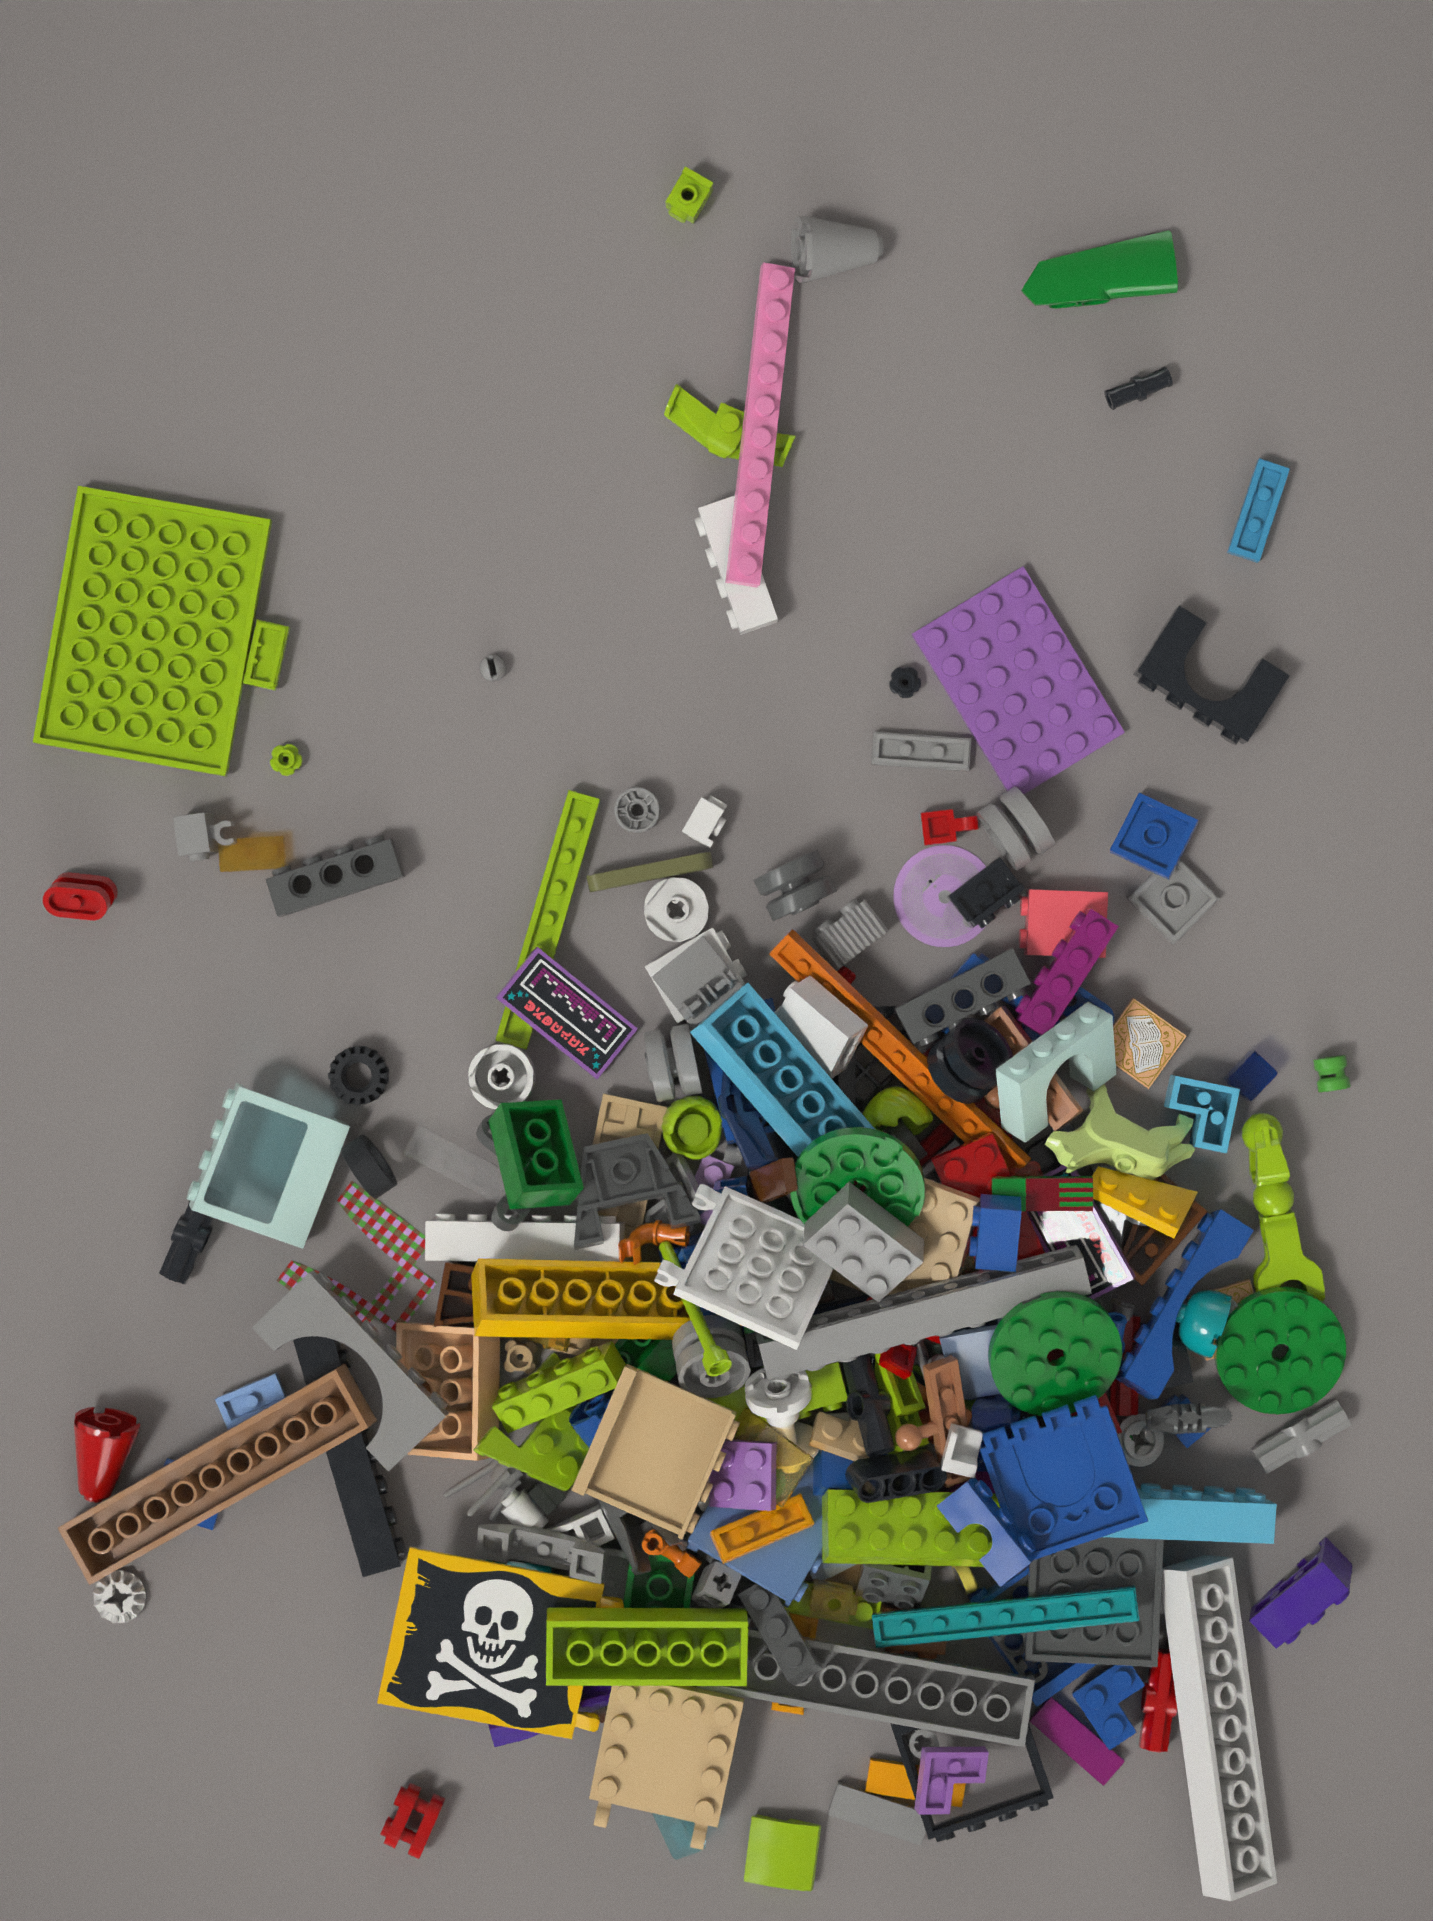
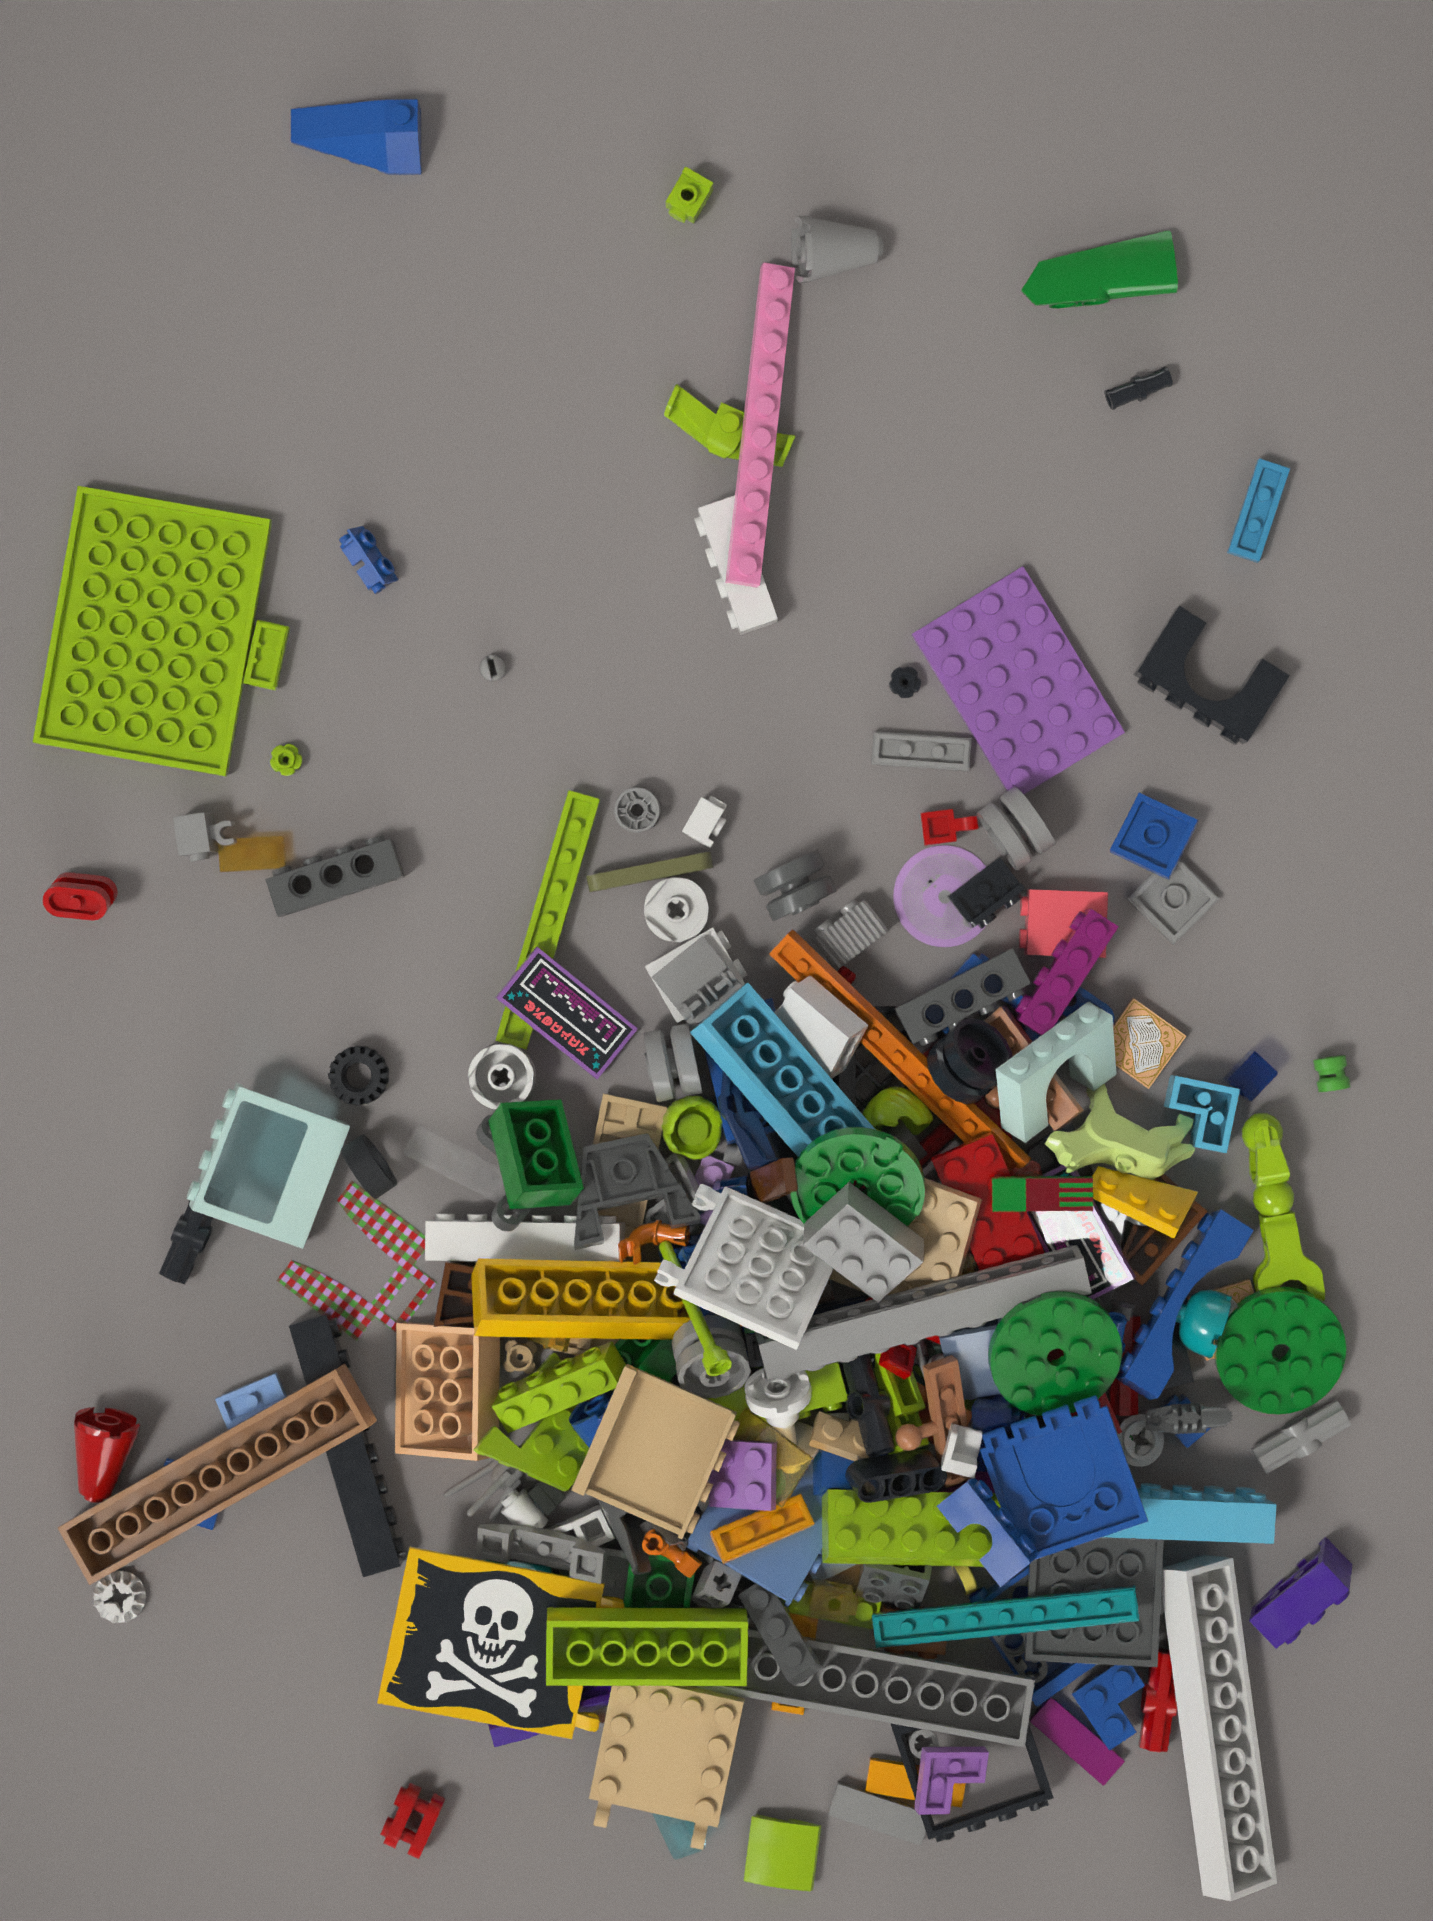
light grey arch [252,1270,449,1472] -> none
blue brick [969,1194,1022,1272] -> none
none -> blue wedge [291,99,422,175]
none -> blue hinge [339,526,399,594]

